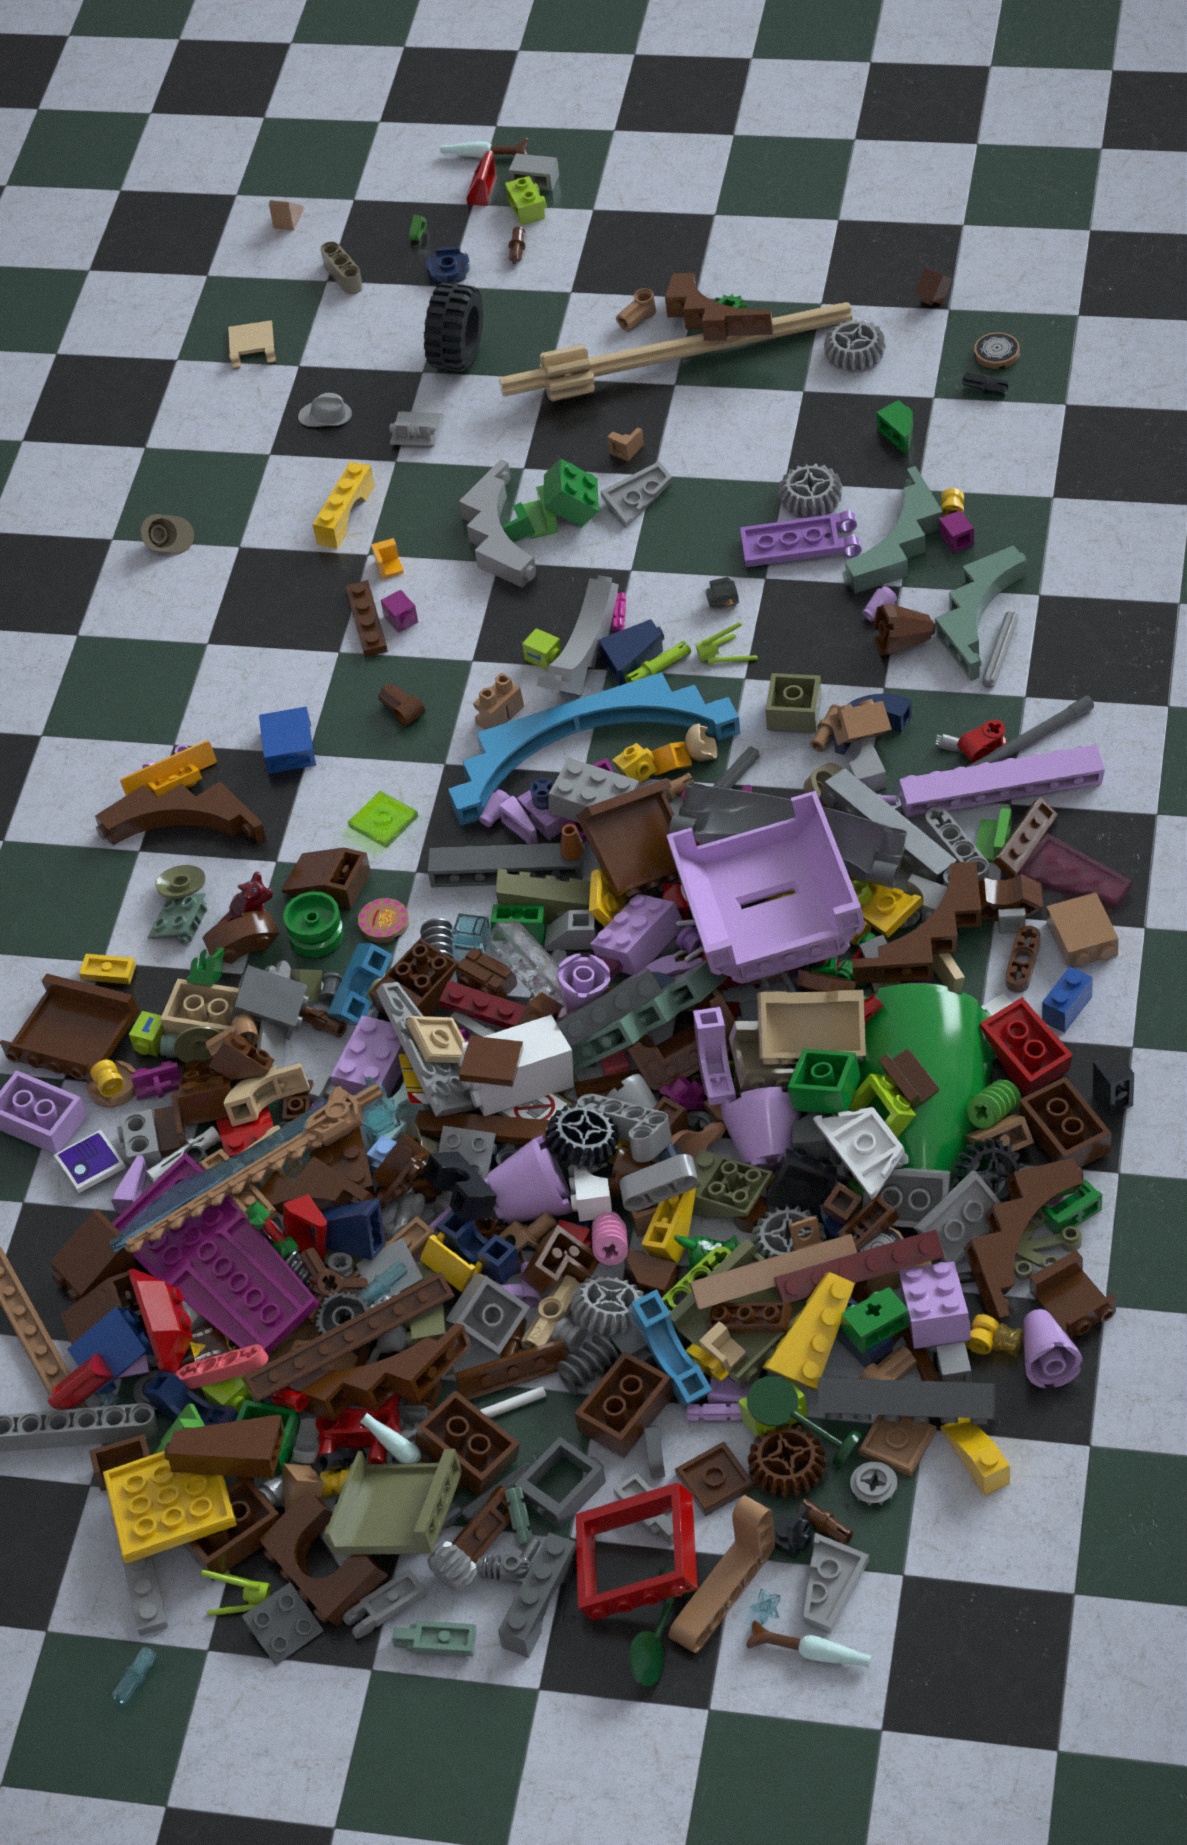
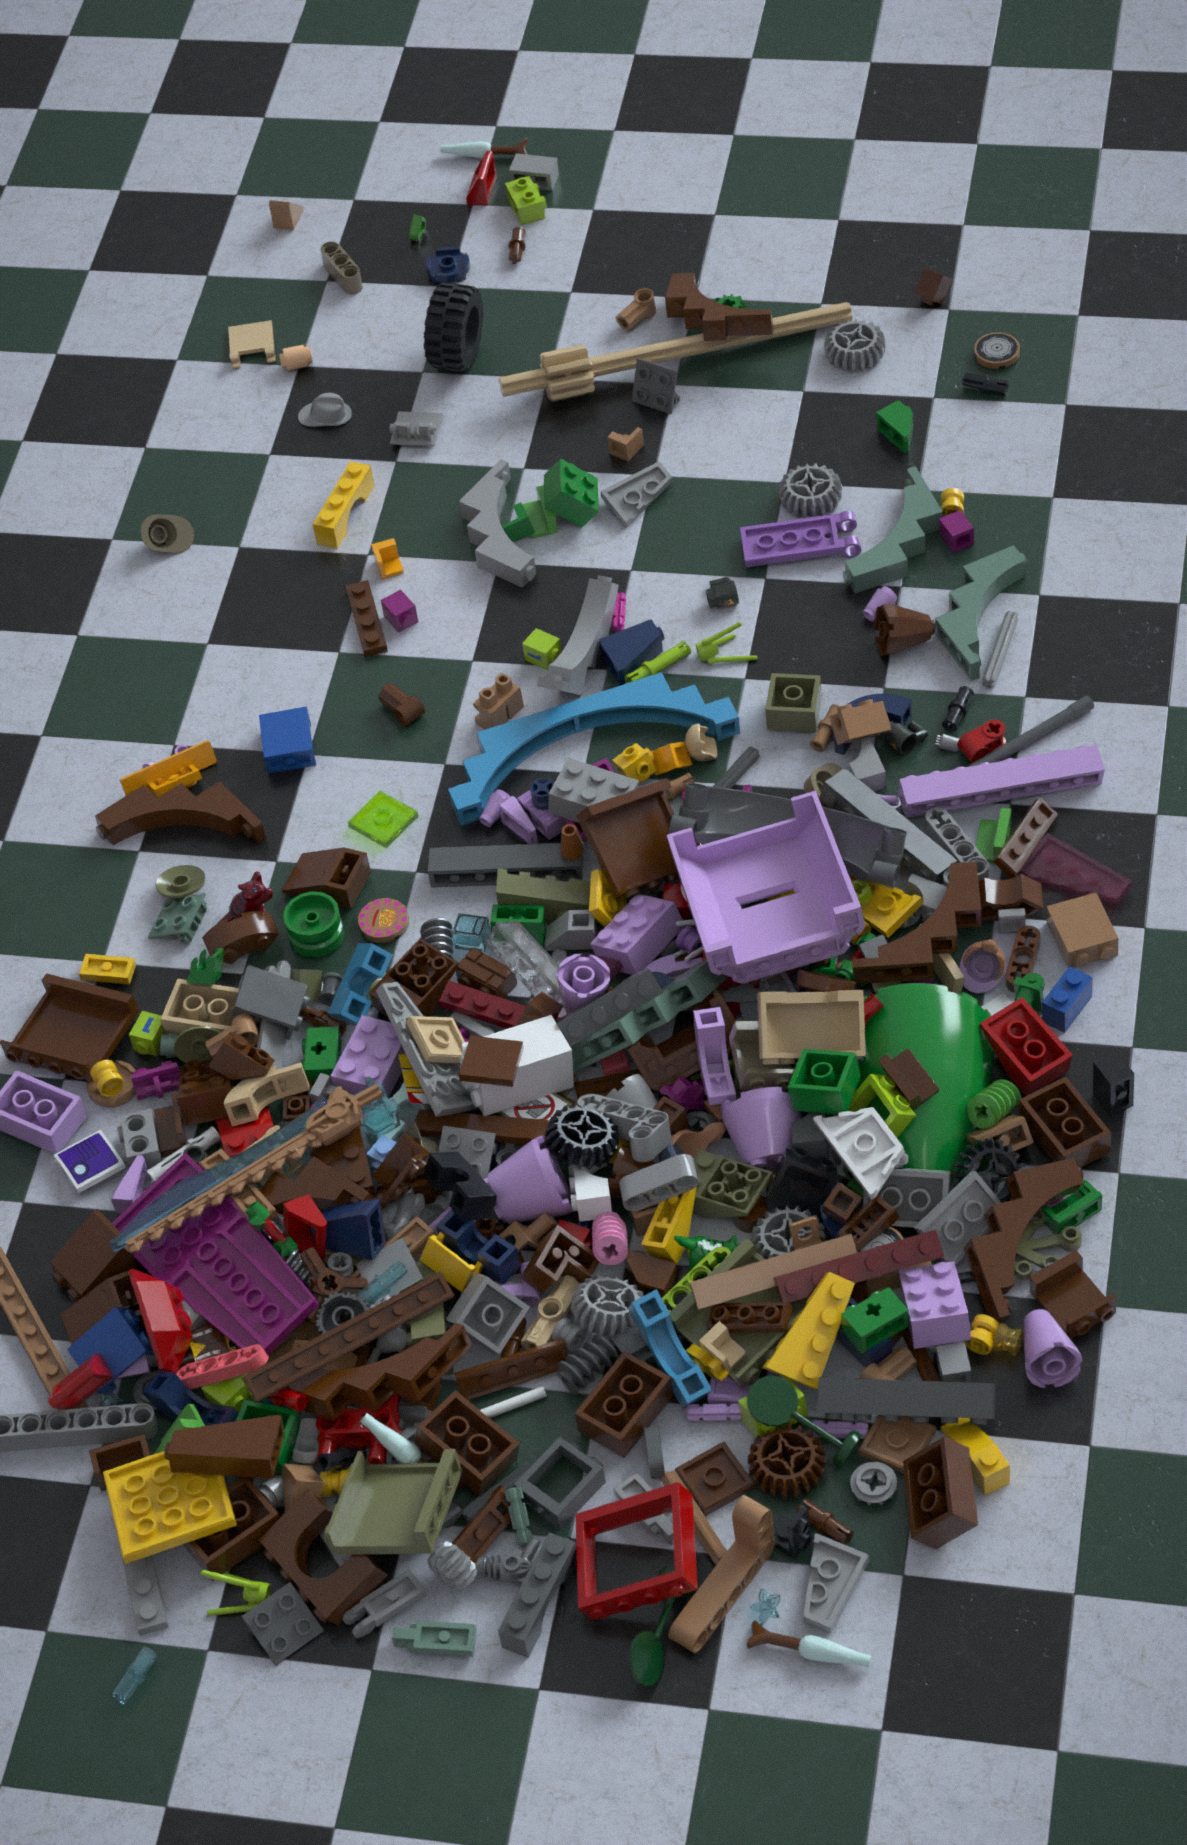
none -> light nougat brick [279,345,313,371]
none -> green brick [300,1026,342,1085]
none -> dark grey hinge [632,358,680,414]
none -> medium nougat axle [662,1470,727,1565]
none -> lavender axle [812,1420,868,1439]
none -> pearl dark grey piece [881,721,928,755]
none -> reddish brown brick [903,1437,978,1549]
none -> black pin [942,686,974,732]
none -> lavender piece [960,939,1007,994]
none -> green hips [1014,973,1045,1012]

